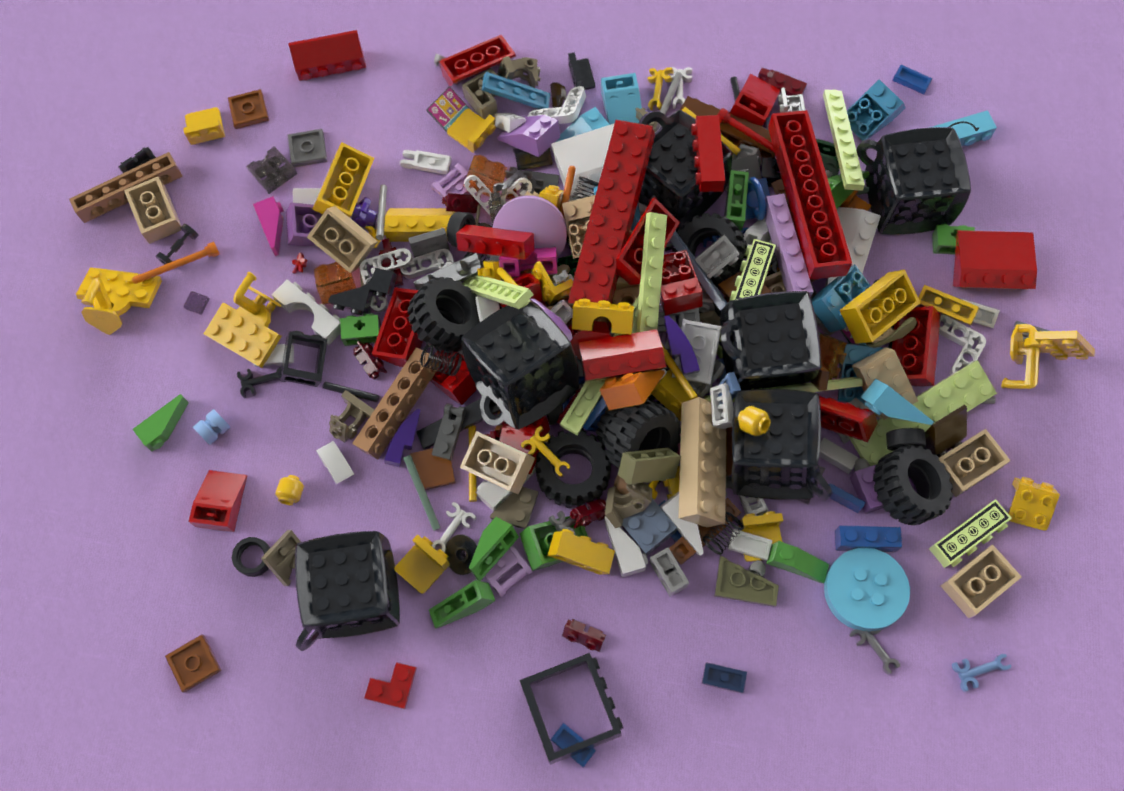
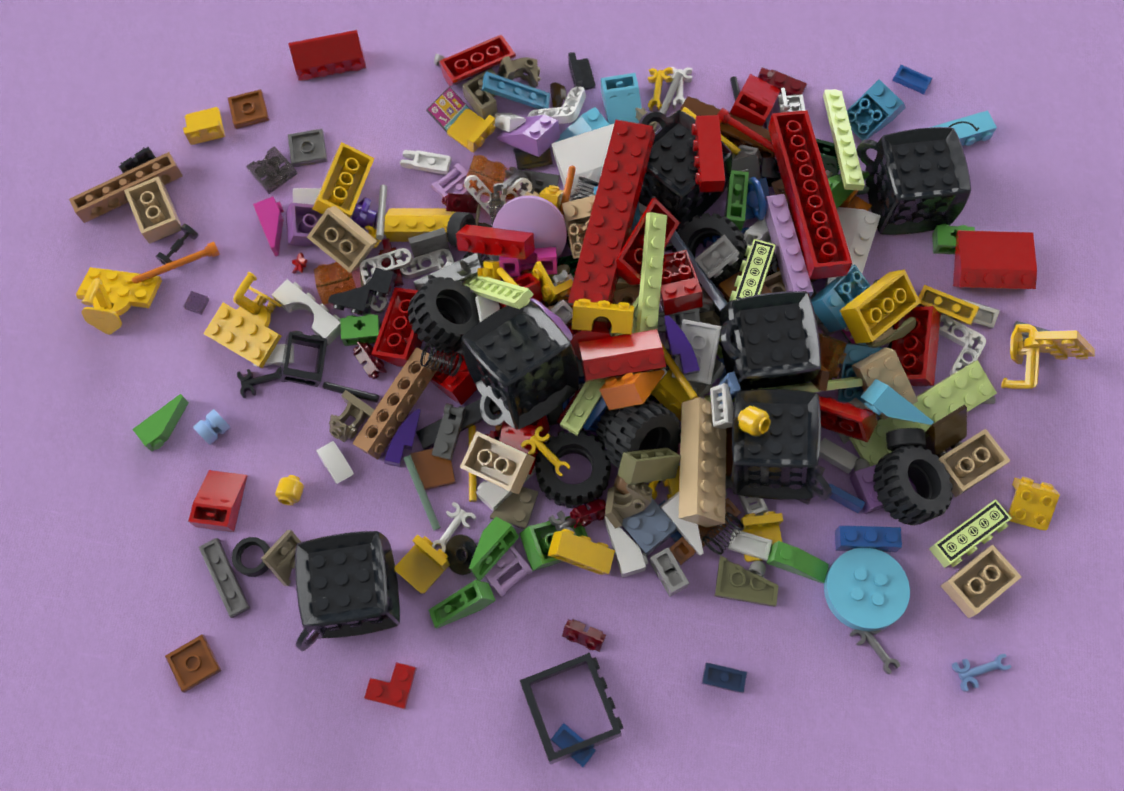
none -> flat silver tile [199,538,250,618]

